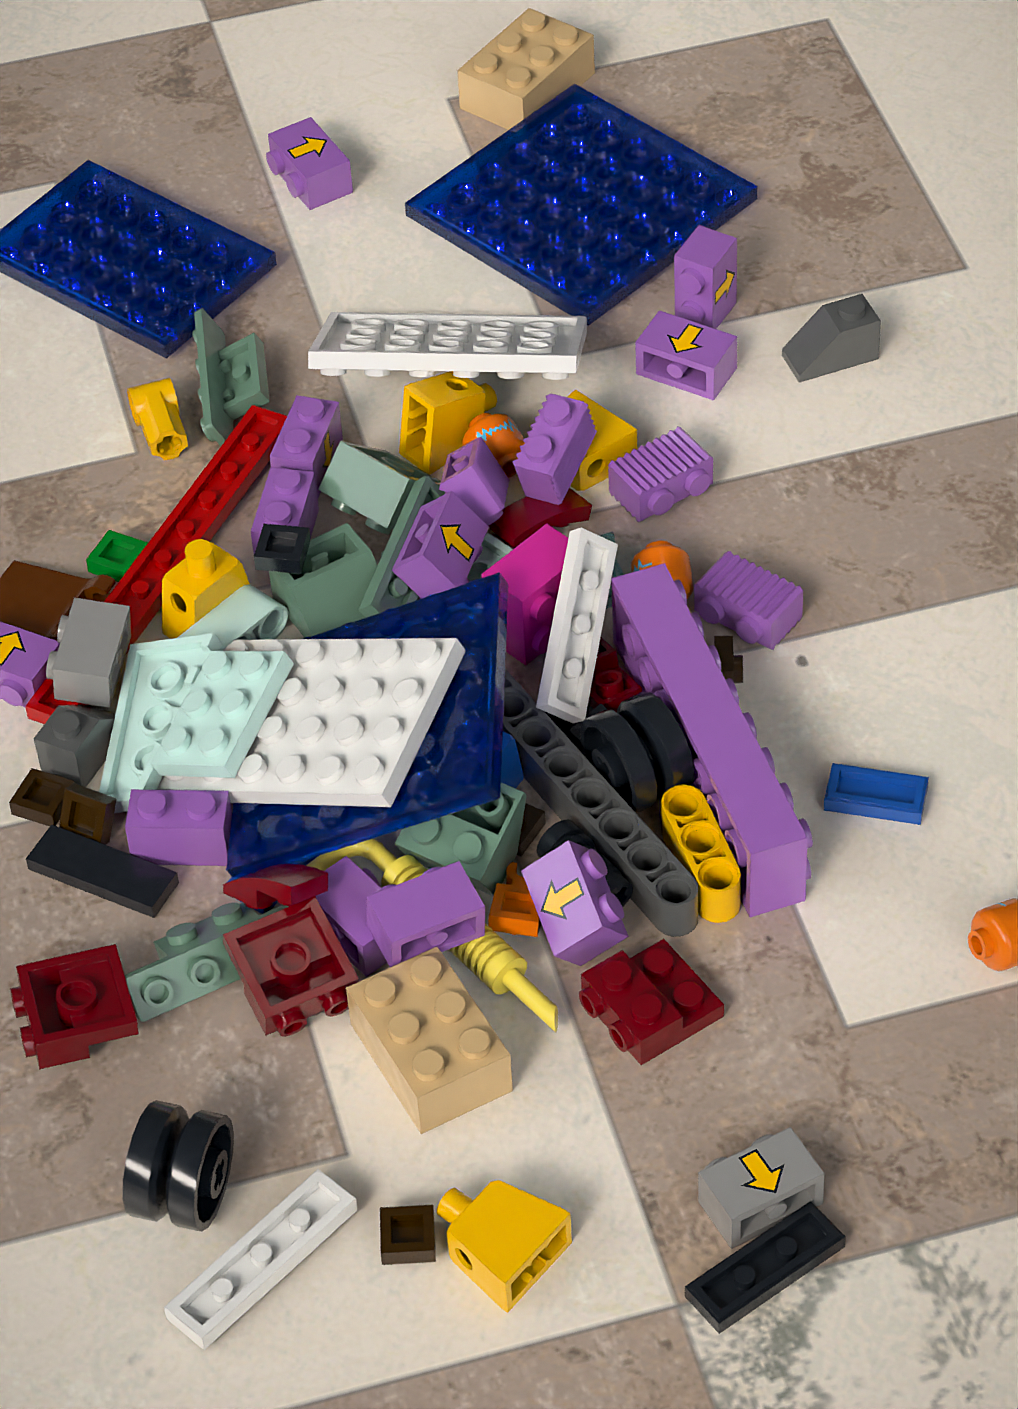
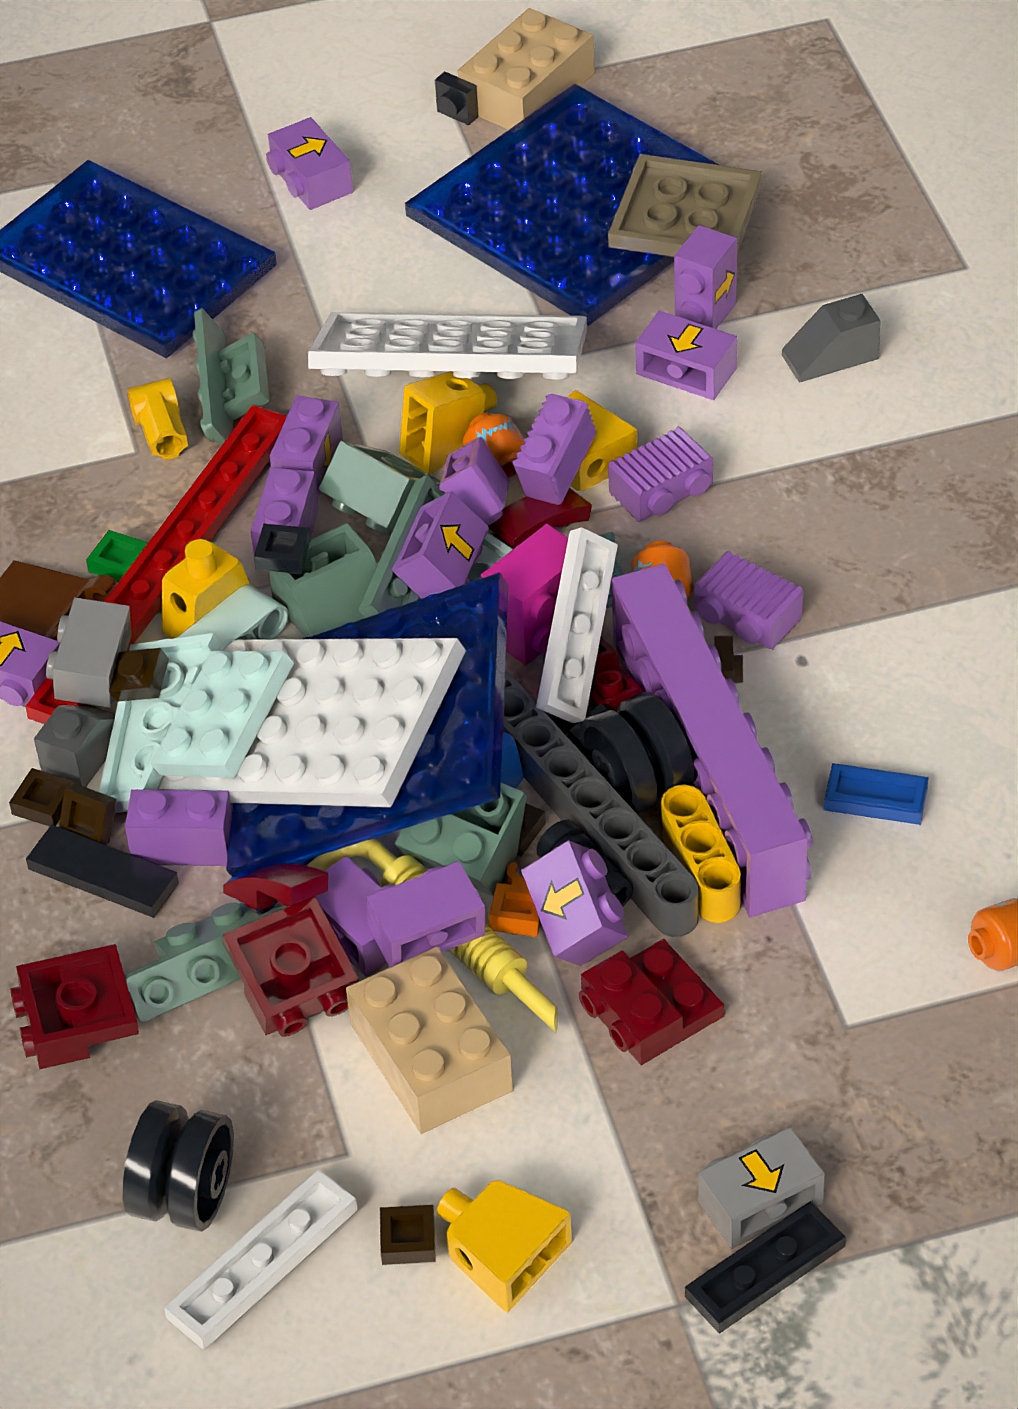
none -> dark brown plate [109,648,169,702]
none -> black plate [435,71,479,125]
none -> dark tan plate [608,154,762,257]

